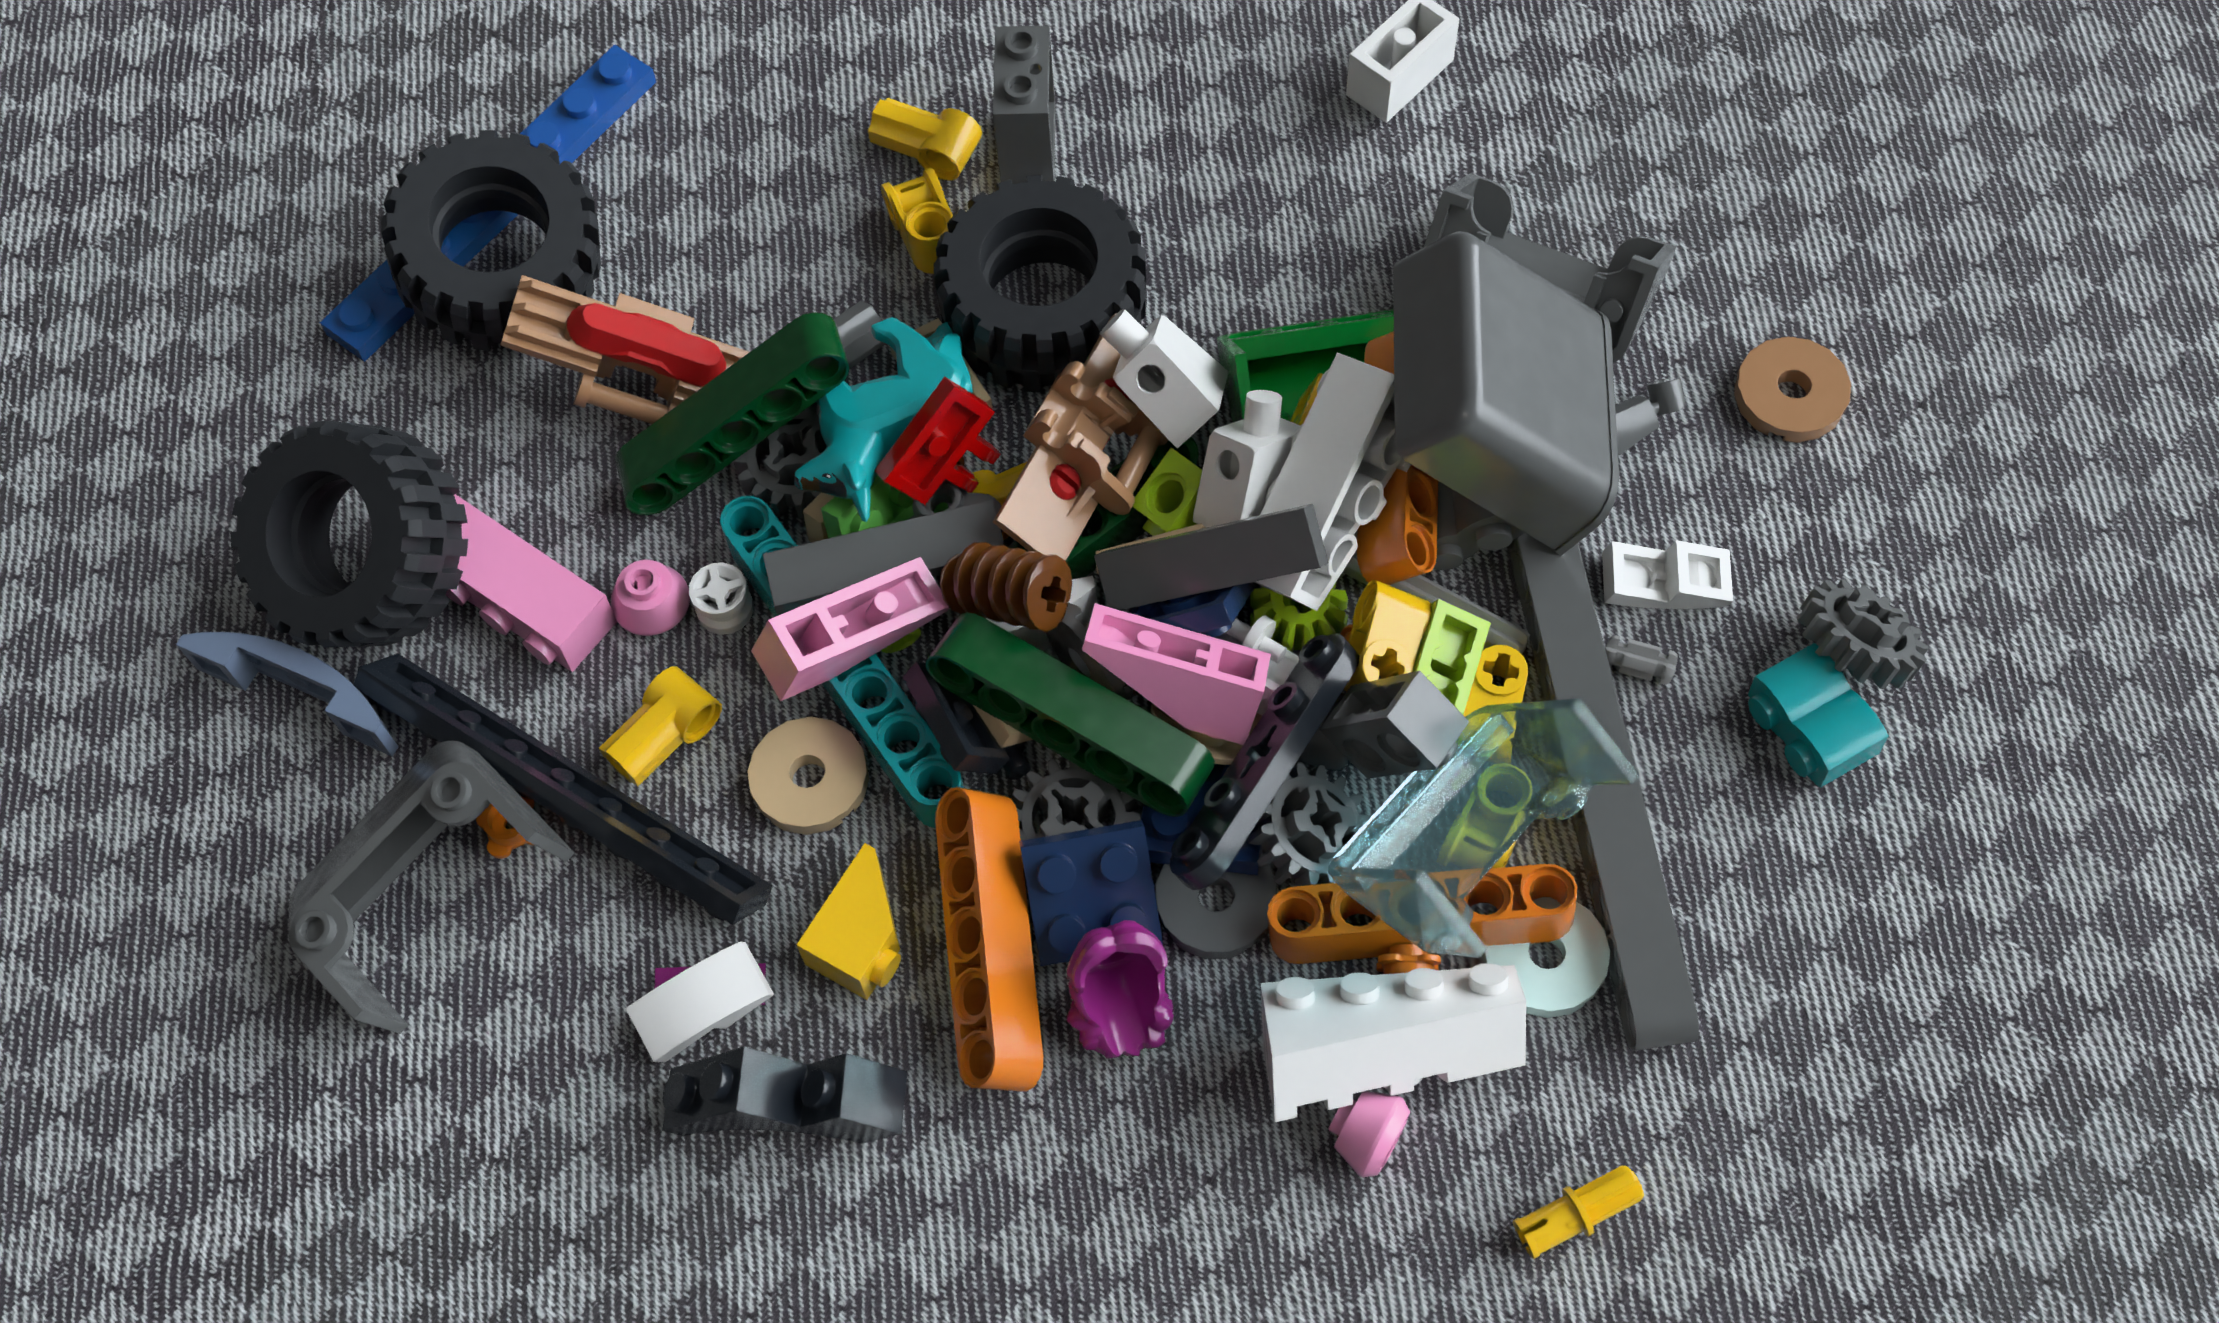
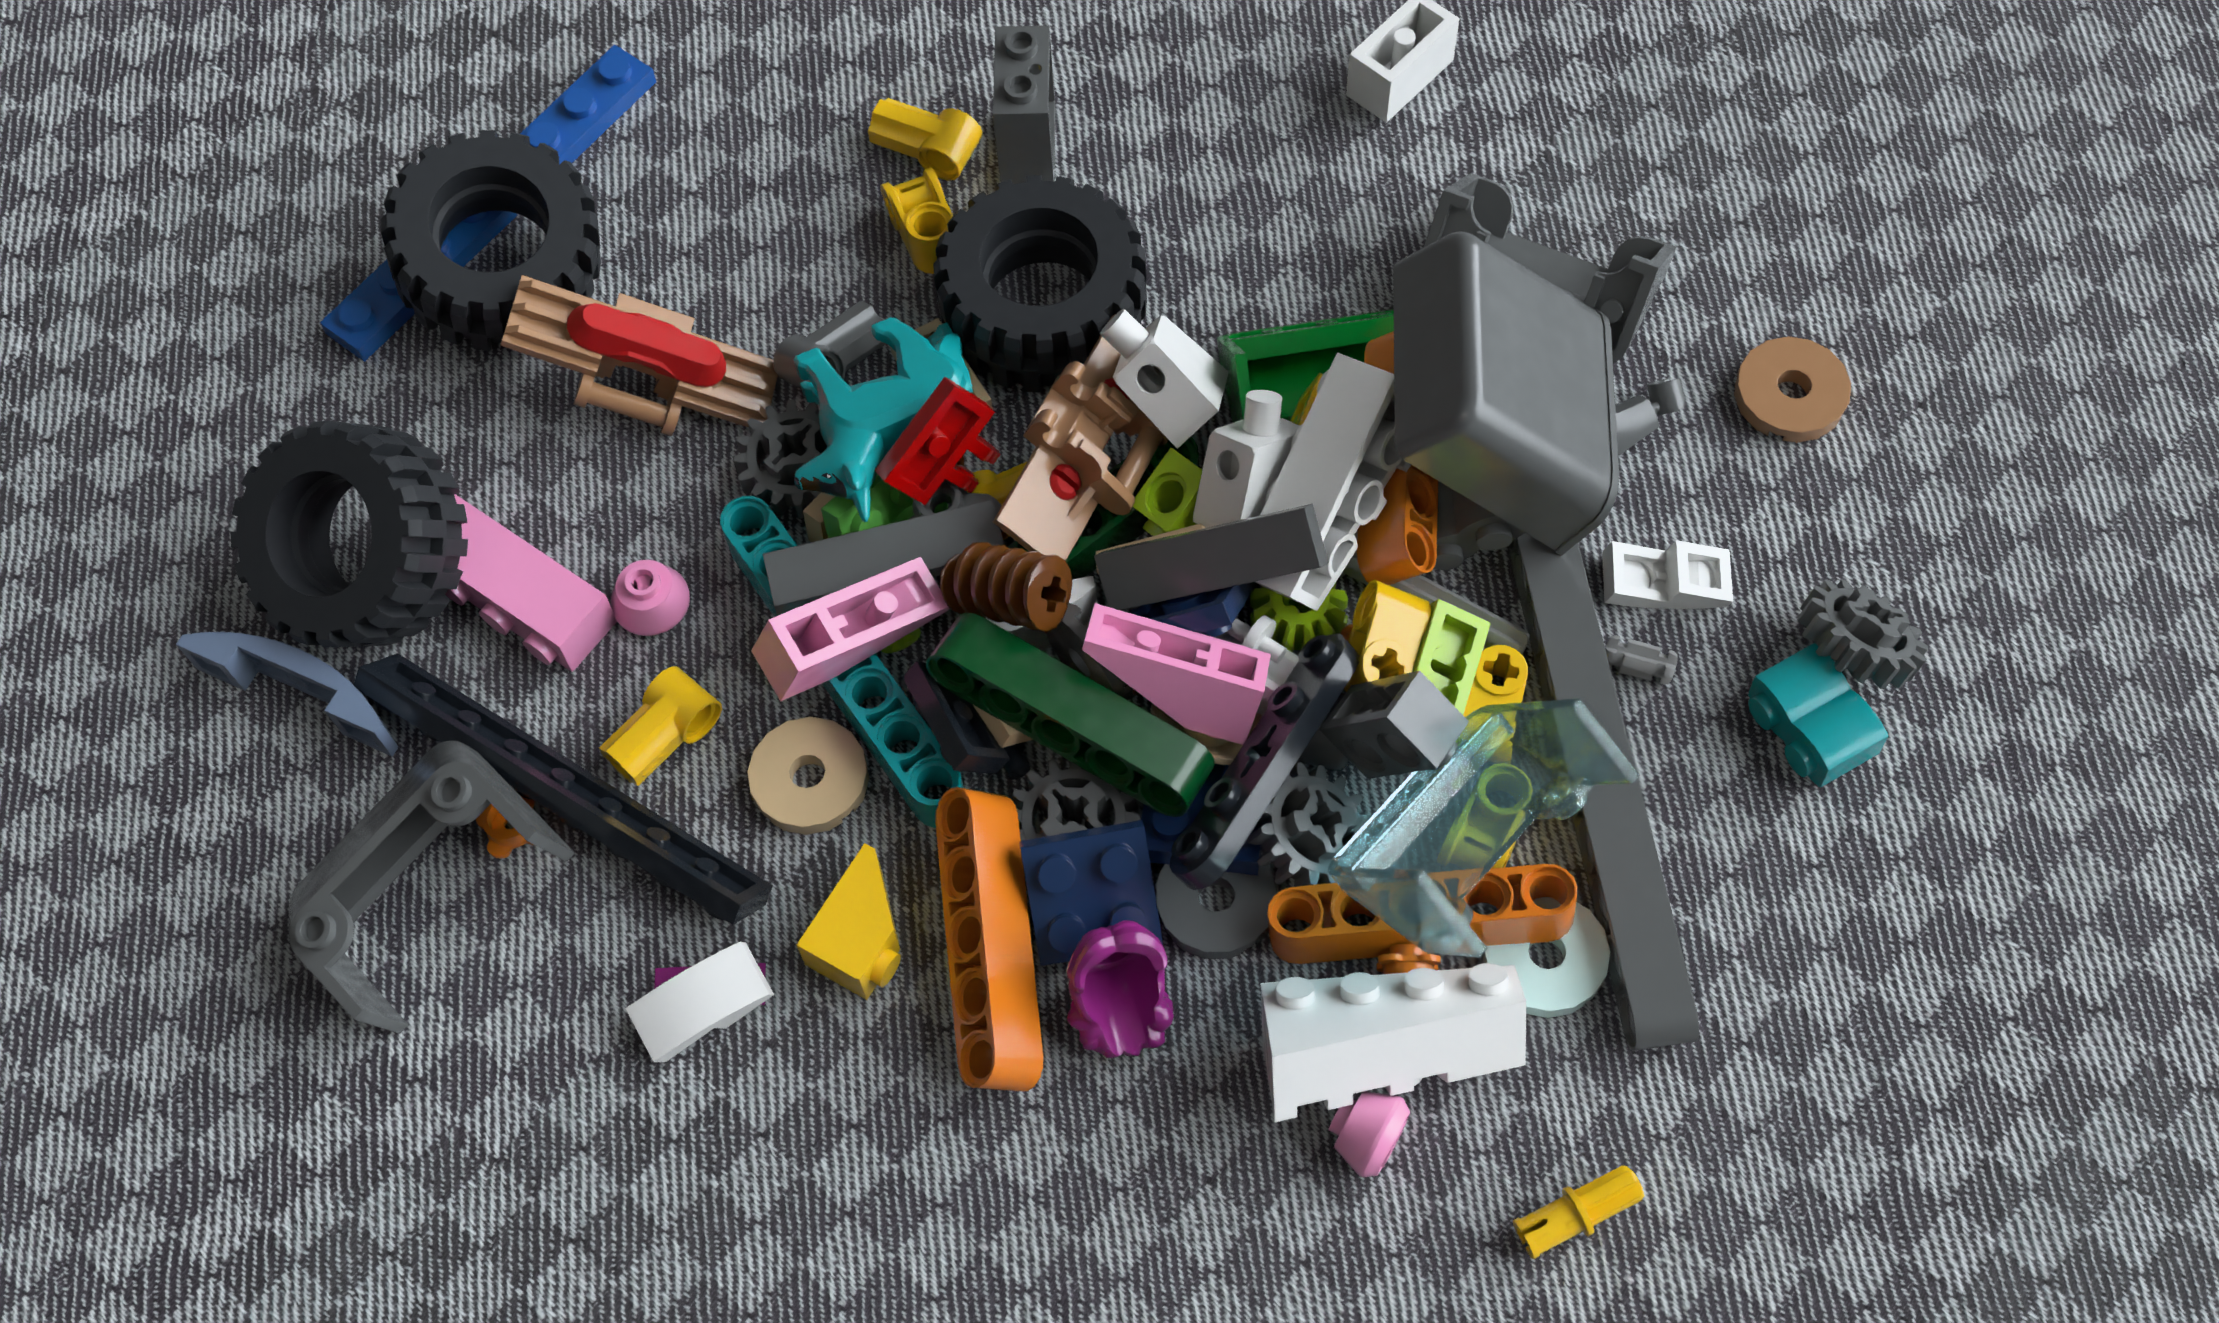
dark green beam [615,312,849,515] -> none
black arch [662,1046,907,1144] -> none
white wheel [689,562,754,635] -> none

